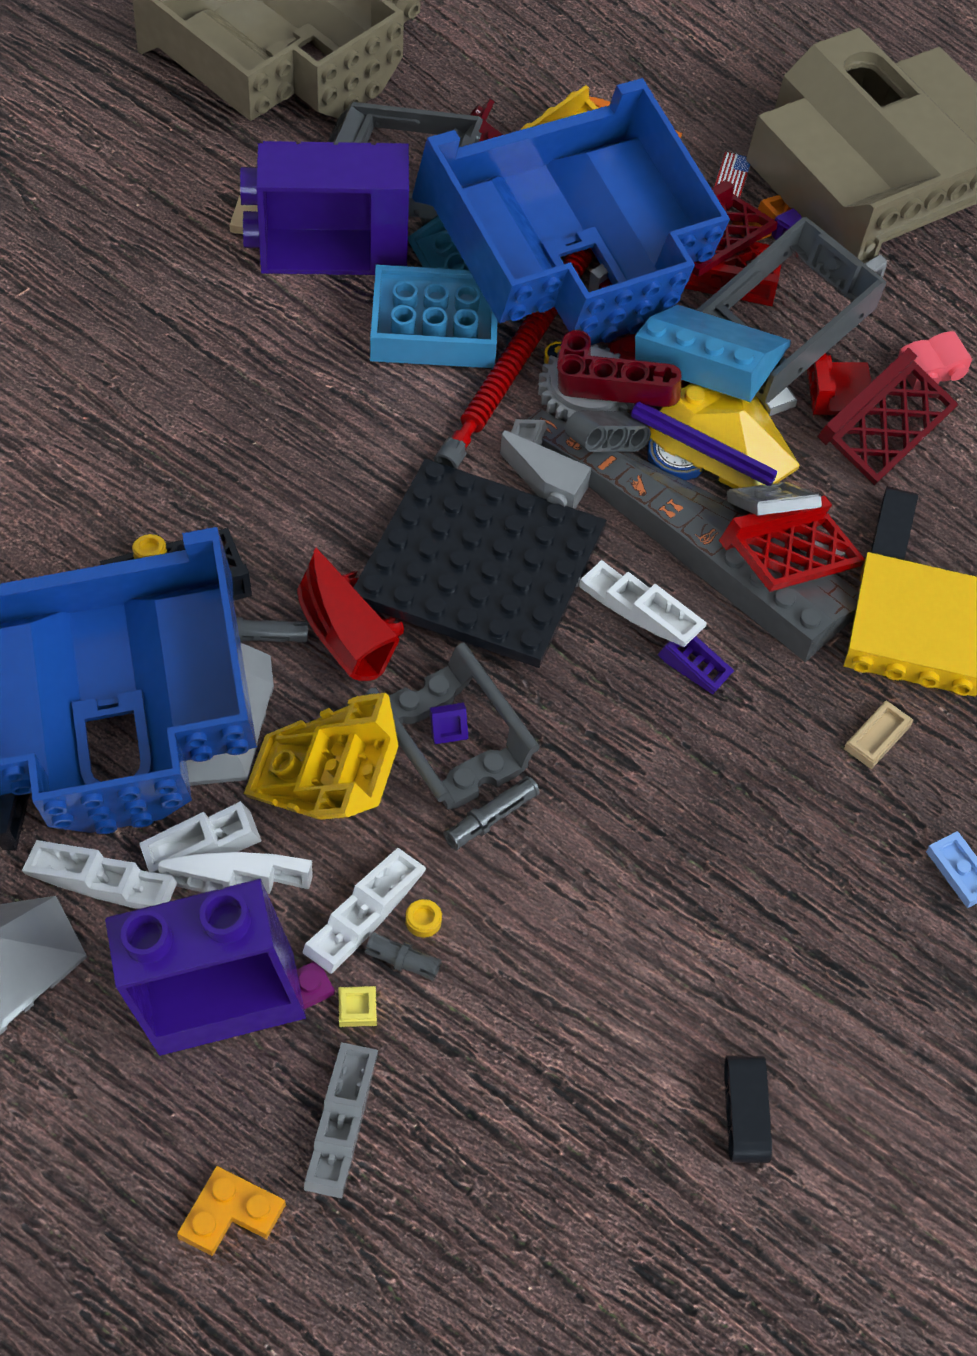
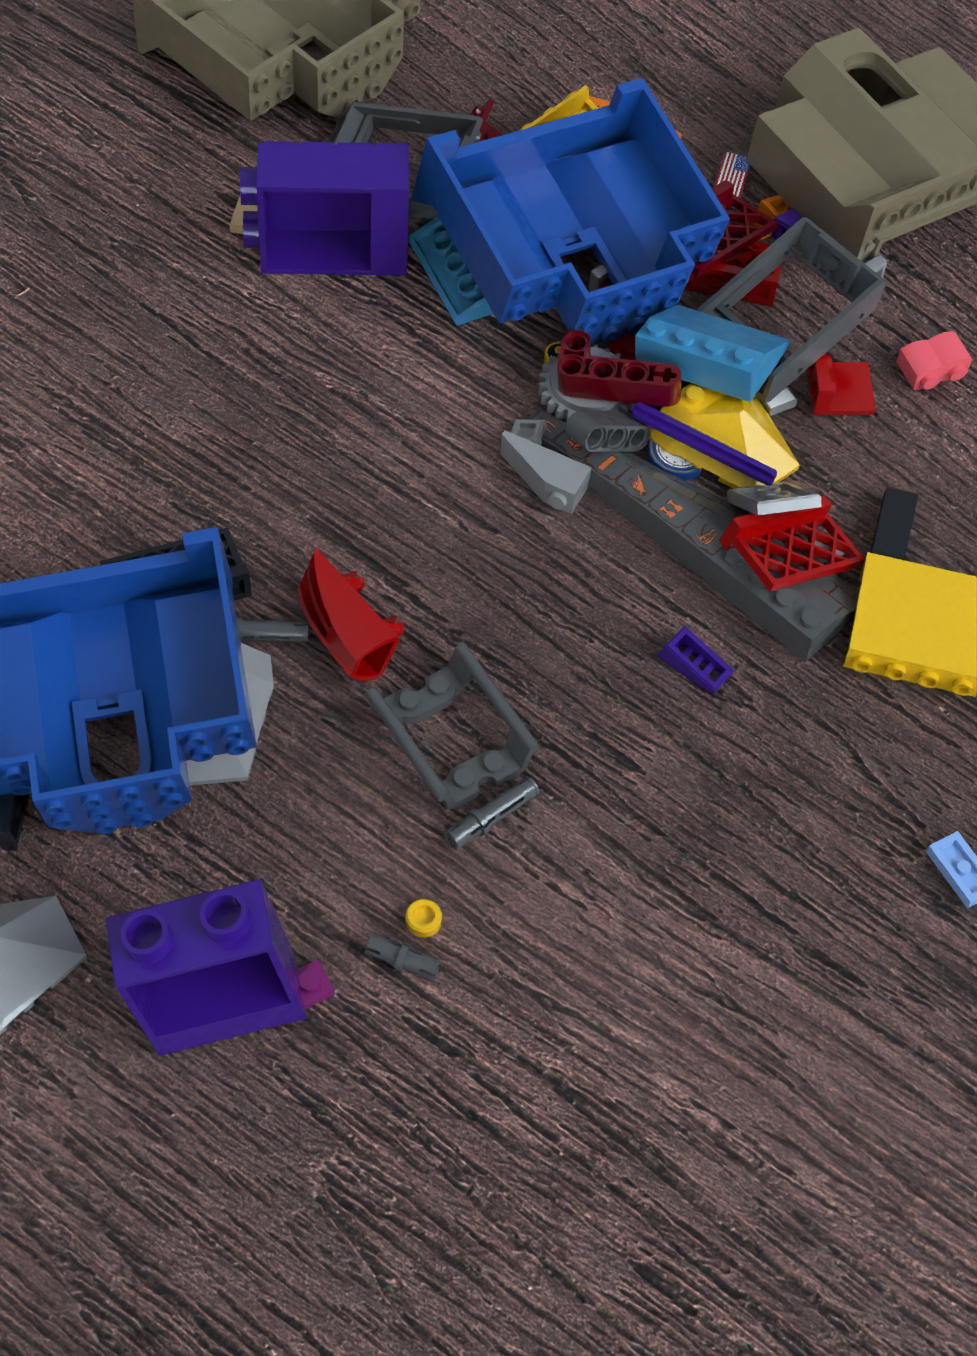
white slope [22,840,177,909] -> none
yellow tile [132,534,167,559] -> none
white slope [139,801,261,873] -> none
white slope [158,852,313,894] -> none
light orange plate [177,1166,286,1256] -> none
yellow wedge [244,693,399,820] -> none
white slope [303,848,426,974] -> none
light grey slope [304,1042,378,1199] -> none
light yellow tile [338,986,377,1027] -> none
black plate [354,458,607,668] -> none
dark azure slope [370,265,498,368] -> none
dark purple tile [430,702,469,744] -> none
red hose [434,248,595,469] -> none
white slope [579,560,707,647] -> none
black beam [724,1055,772,1163] -> none
dark red fence [817,347,959,486] -> none
tan tile [844,700,914,769] -> none

